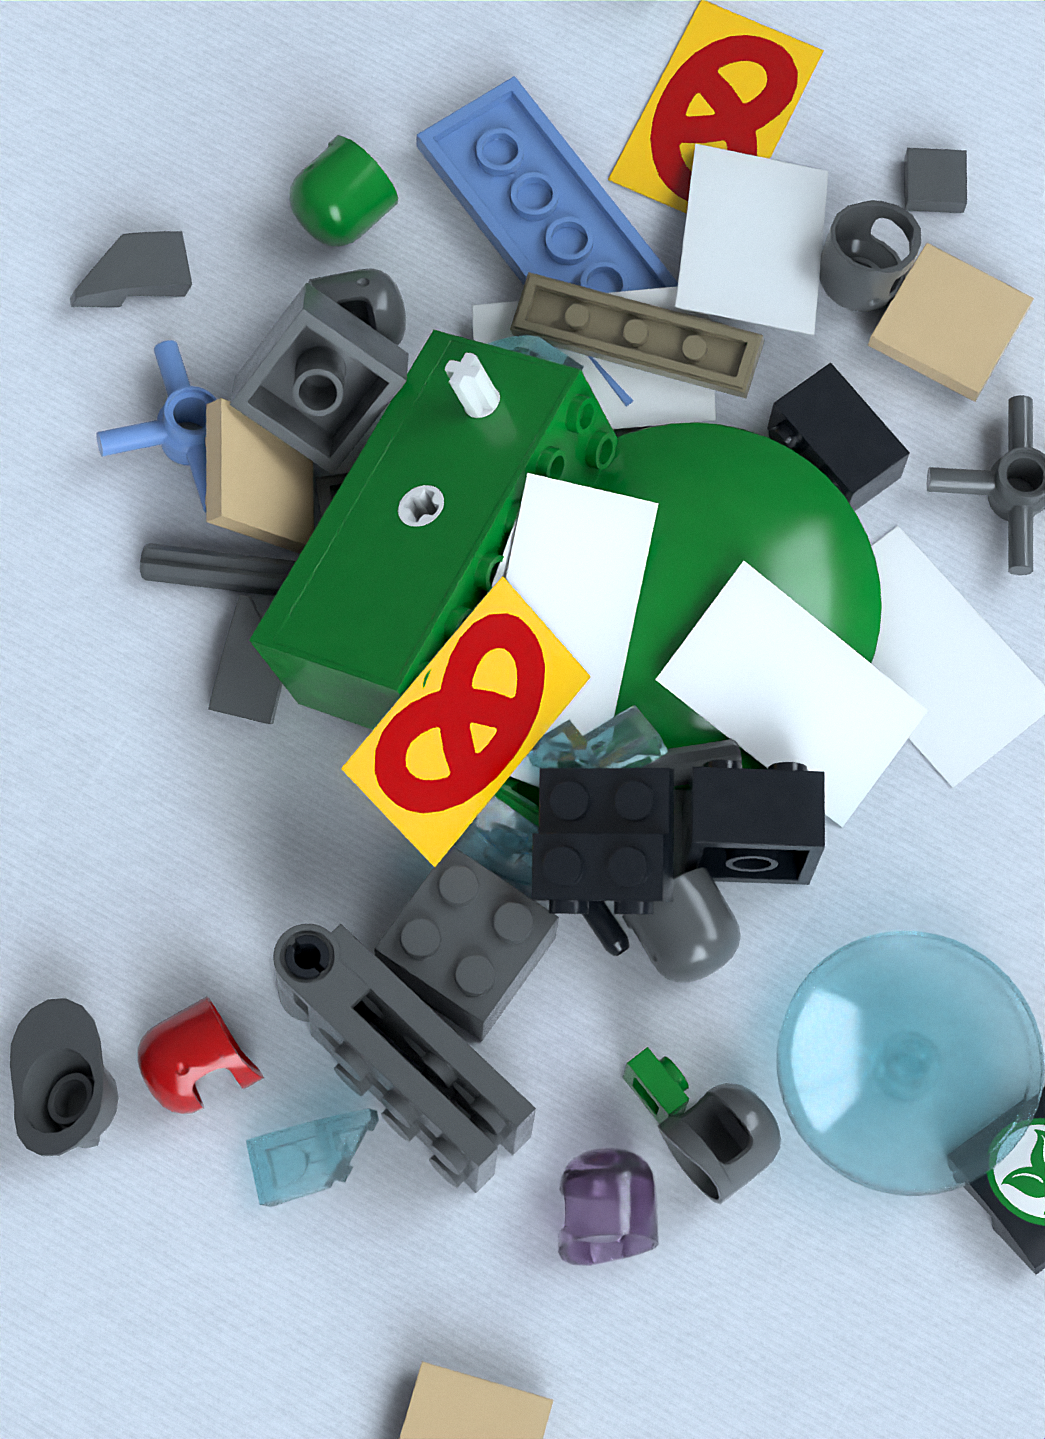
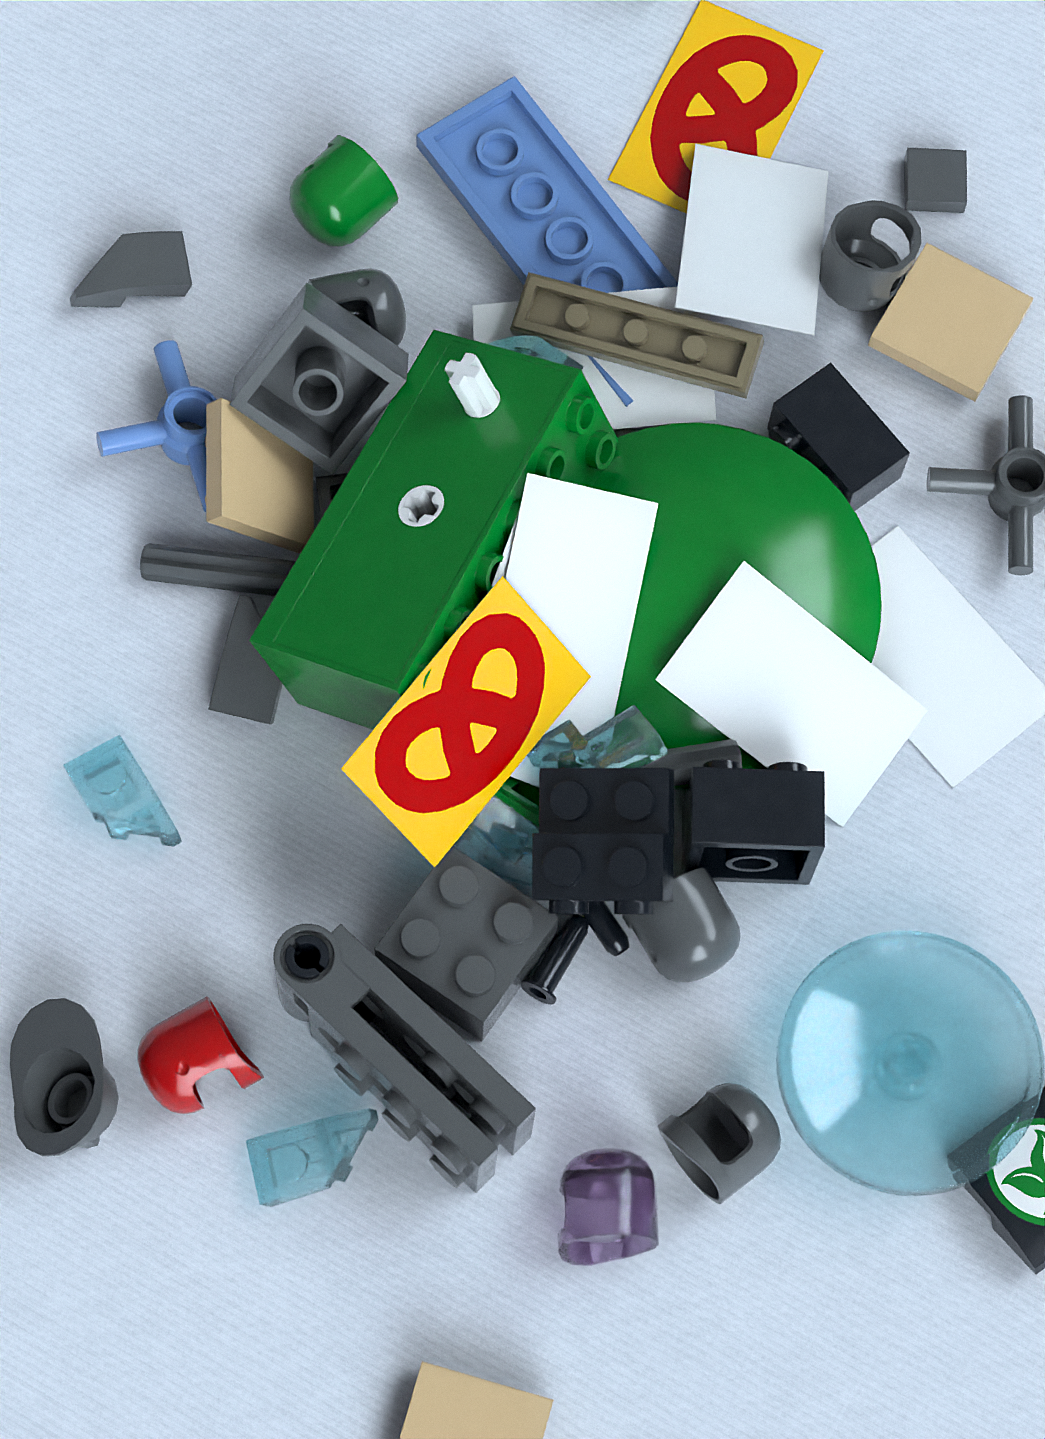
green plate [623,1047,689,1124] -> none
none -> clear light blue slope [63,734,182,847]
none -> black piece [521,914,589,1005]

